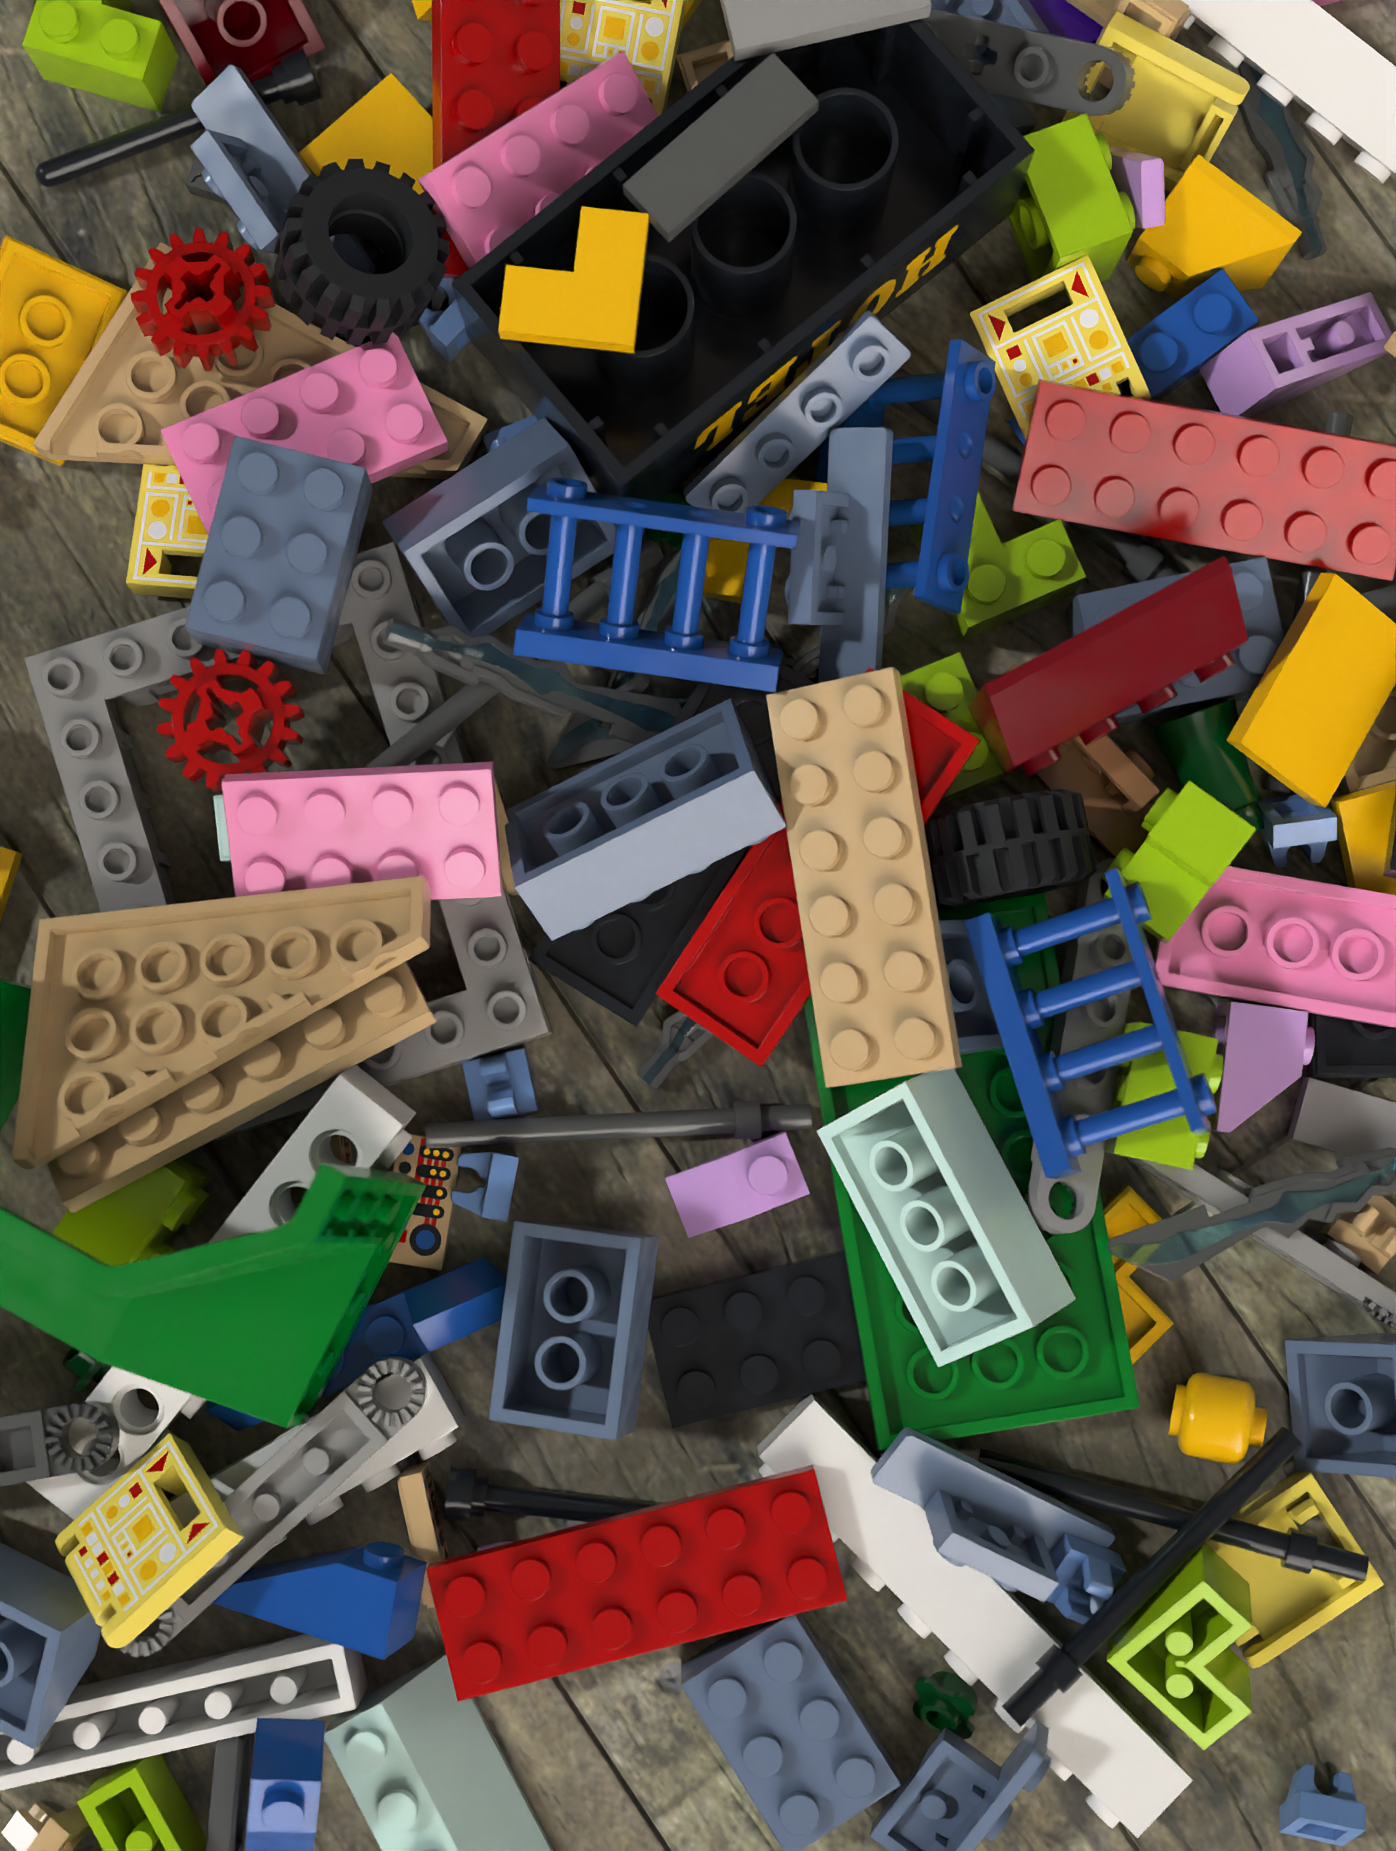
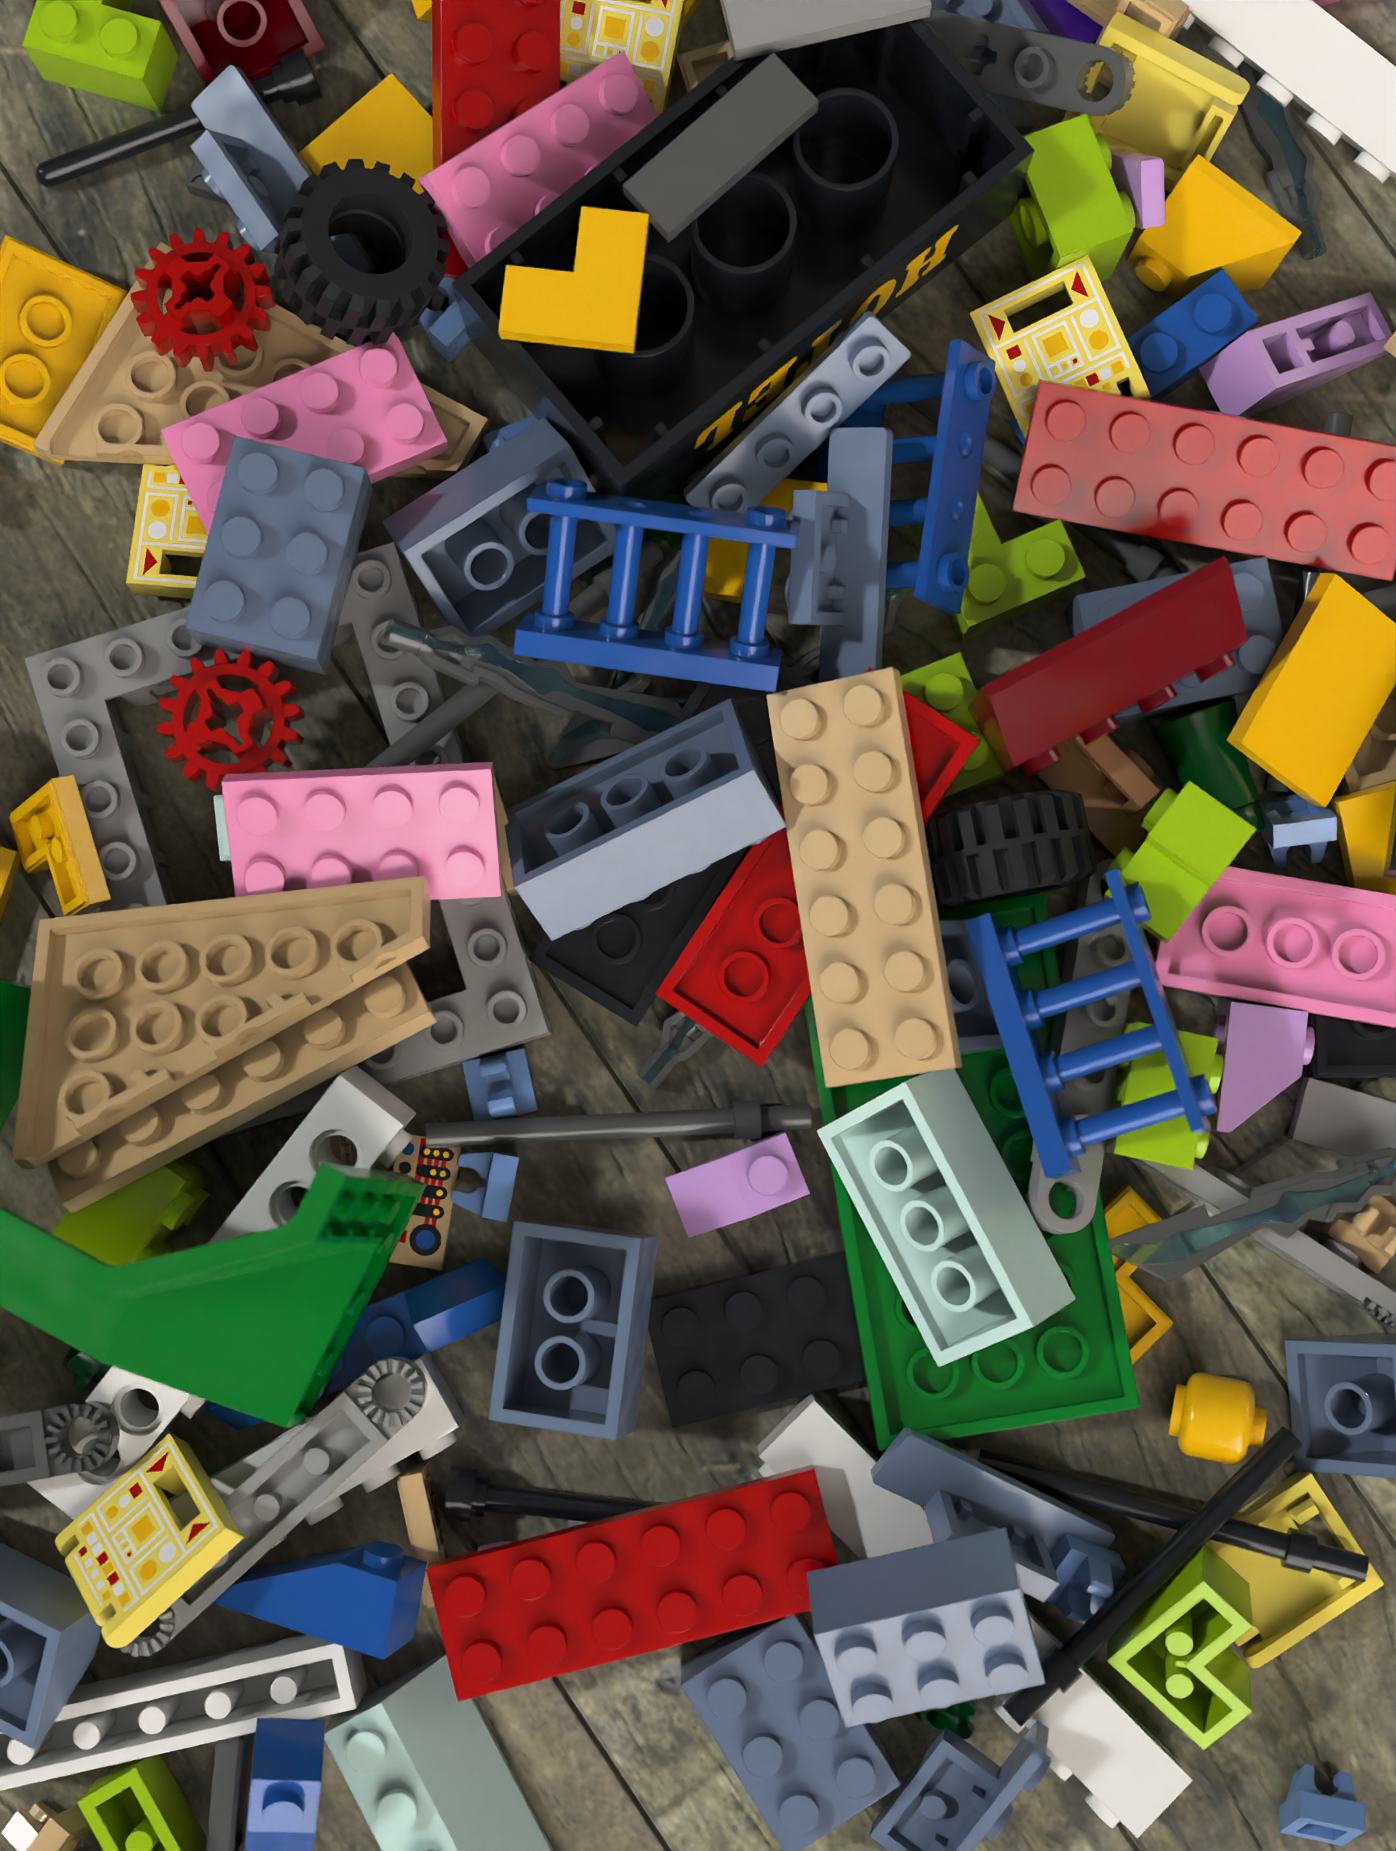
none -> yellow tile [9,775,111,916]
none -> sand blue brick [807,1527,1046,1728]

